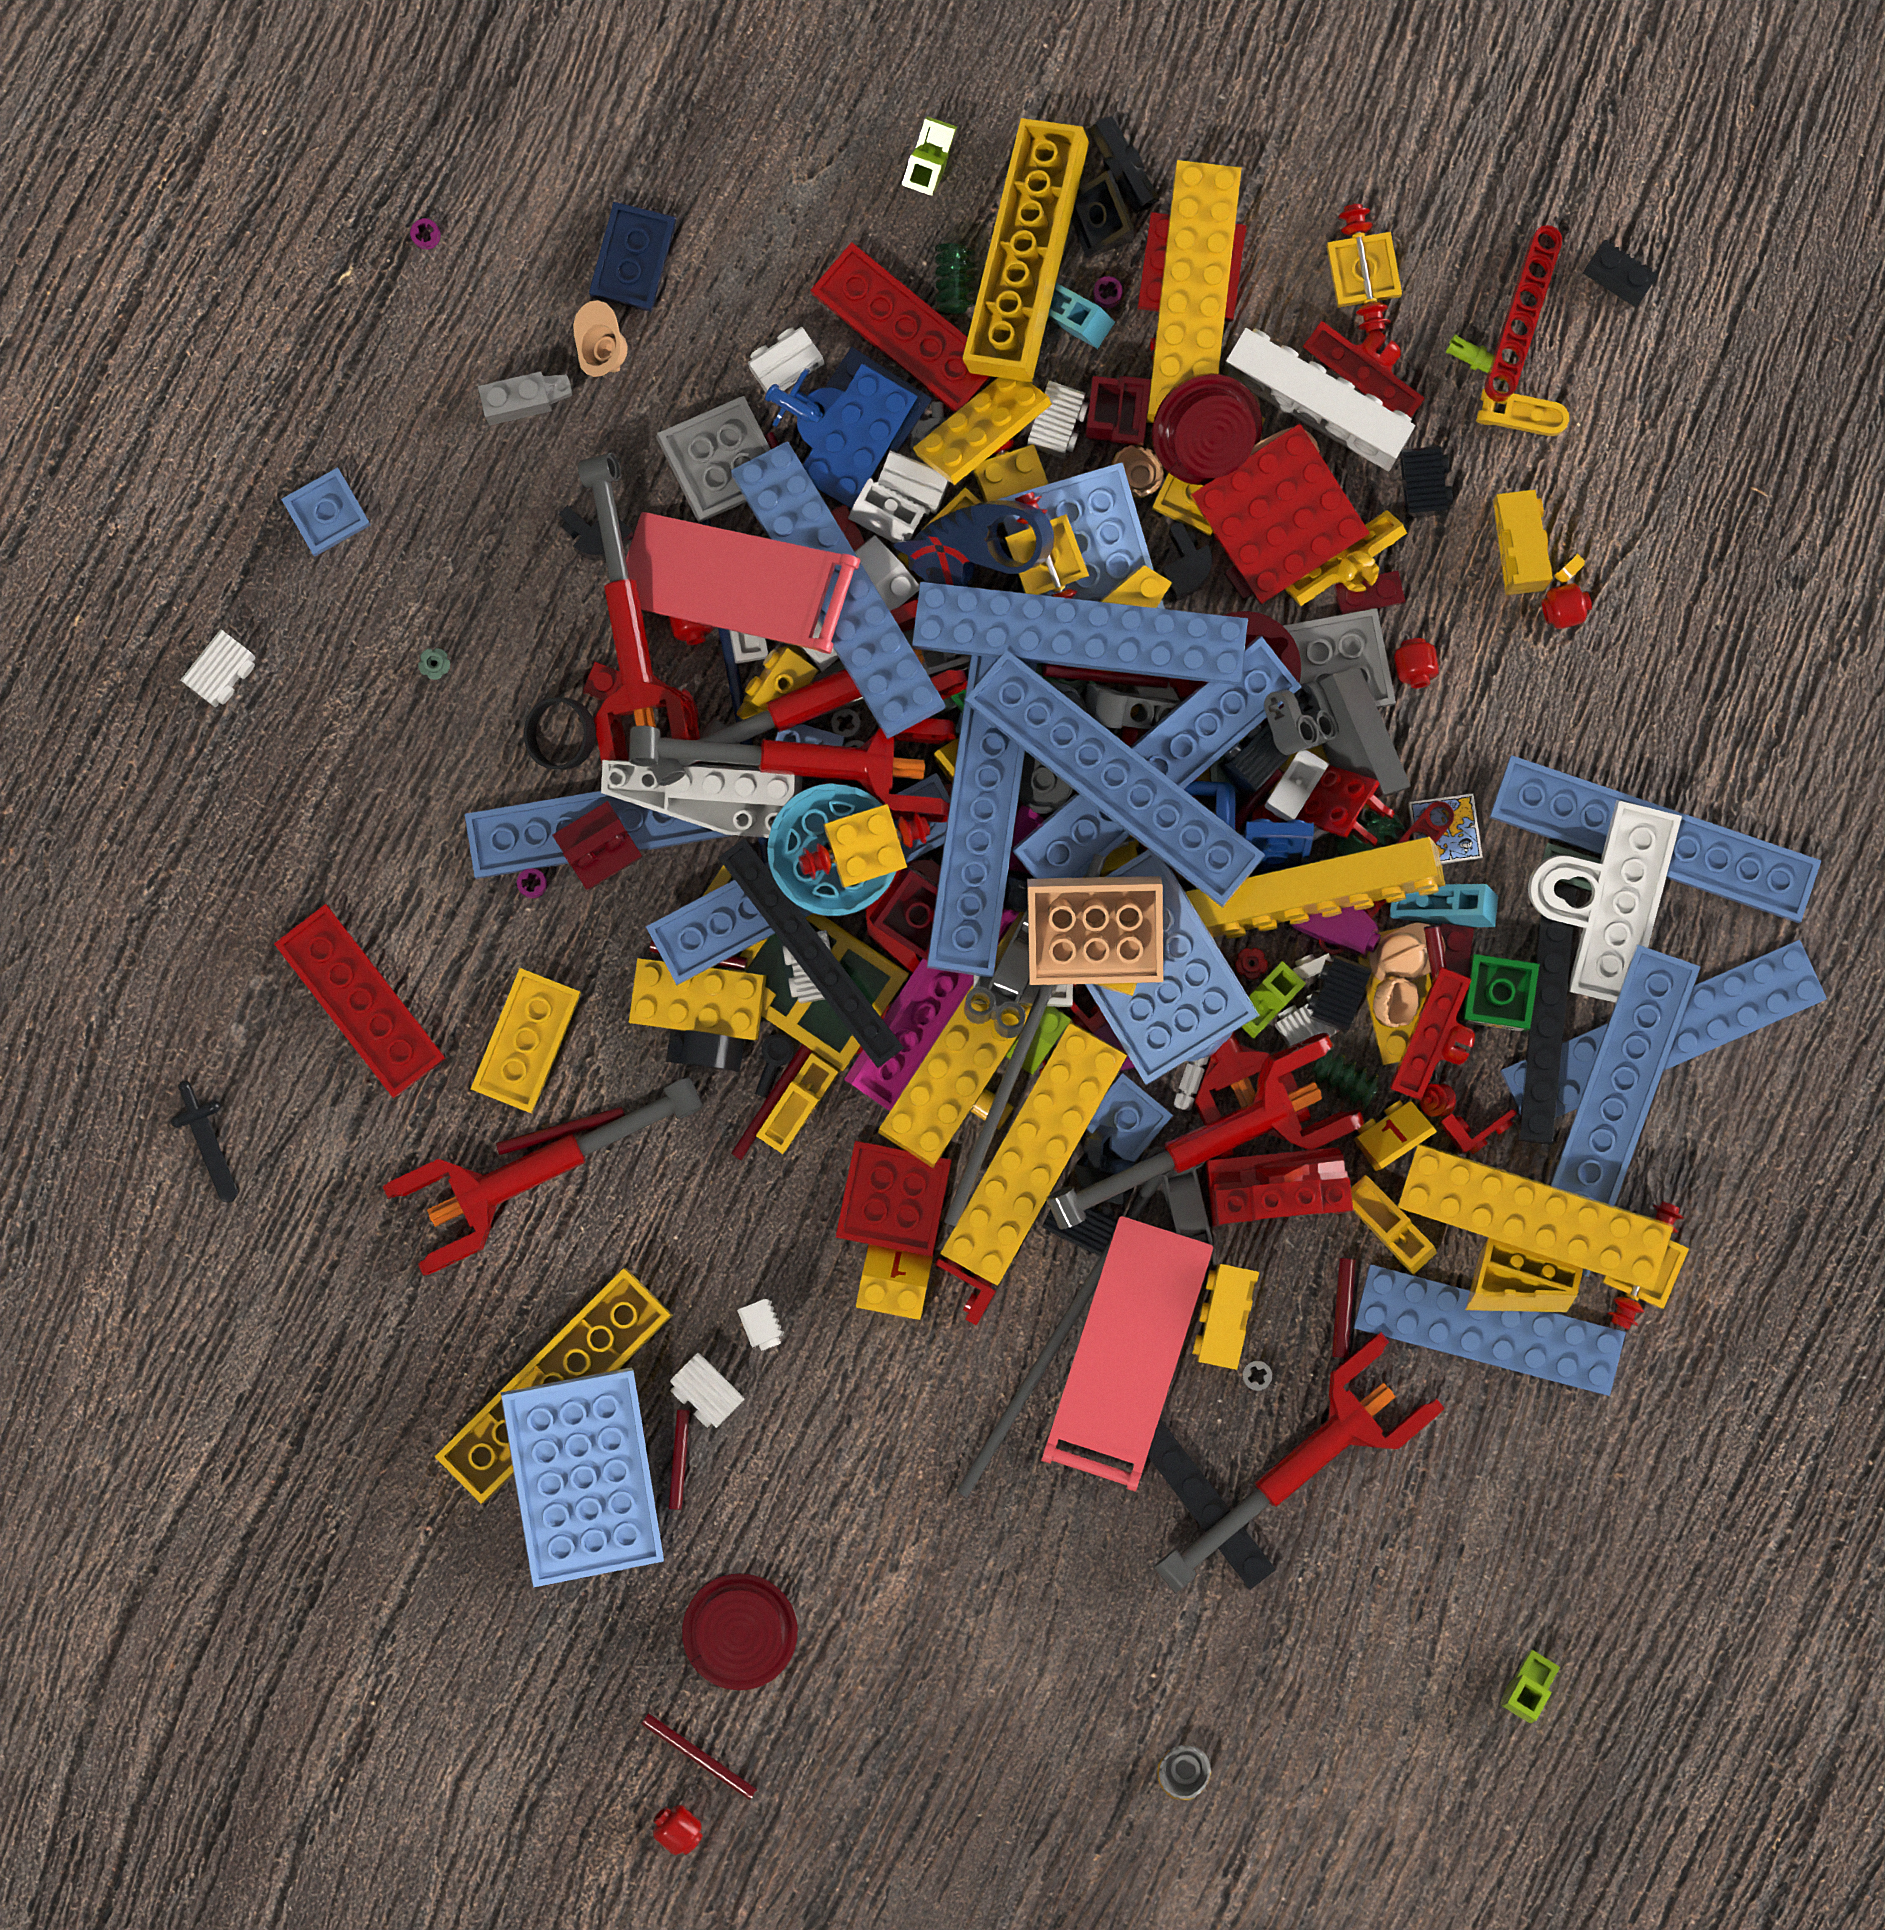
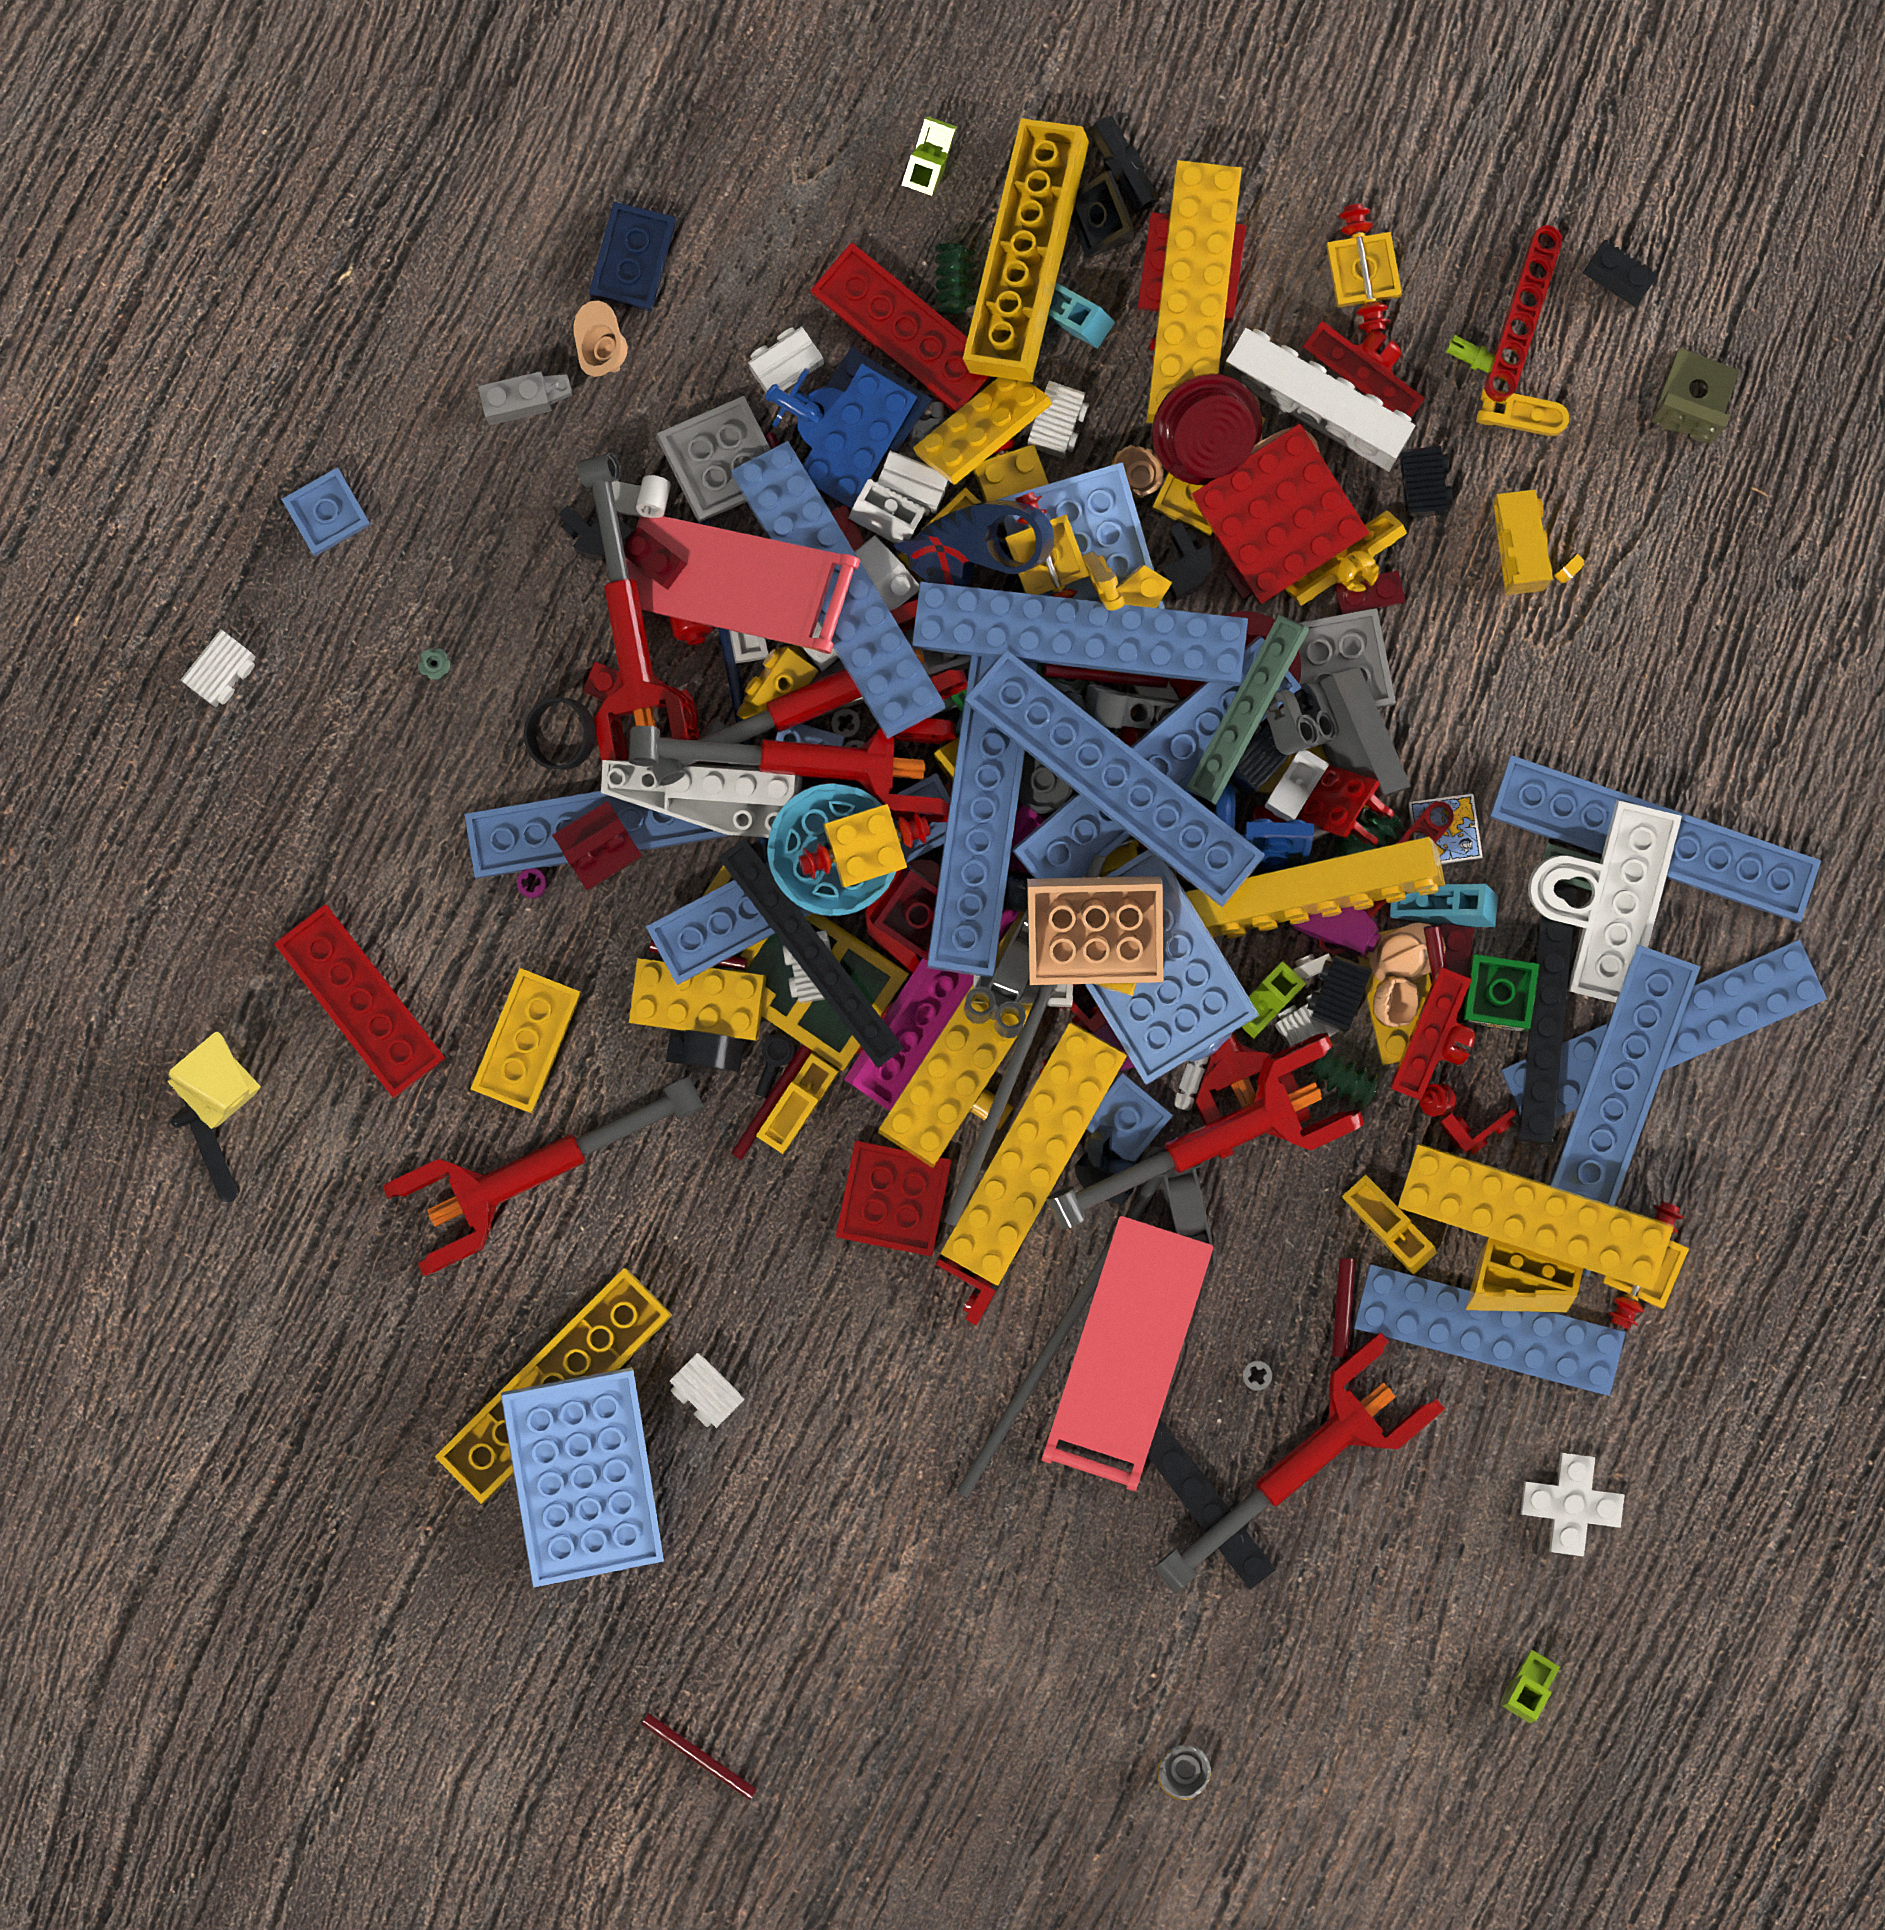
magenta bush [410,218,441,250] -> none
dark red piece [496,1106,625,1155] -> none
red head [653,1805,703,1855] -> none
dark red piece [669,1409,690,1510] -> none
dark red piece [682,1573,798,1690] -> none
white brick [737,1299,784,1351] -> none
yellow slope [856,1245,933,1320] -> none
lime slope [1006,1006,1072,1075] -> none
black brick [1041,1204,1118,1257] -> none
dark red plate [1085,376,1151,445] -> none
magenta bush [1093,276,1122,309] -> none
yellow wedge [1192,1264,1259,1370] -> none
red panel [1205,1147,1353,1227] -> none
dark red piece [1235,768,1284,832] -> none
red plate [1235,948,1268,980] -> none
yellow slope [1354,1100,1437,1171] -> none
red head [1394,638,1440,689] -> none
red head [1541,583,1592,629] -> none
none -> light yellow piece [167,1032,261,1129]
none -> white panel [612,475,671,518]
none -> dark red plate [623,526,687,590]
none -> yellow plate [1082,551,1125,611]
none -> sand green tile [1185,615,1309,805]
none -> white plate [1520,1453,1624,1556]
none -> olive bracket [1651,348,1740,444]

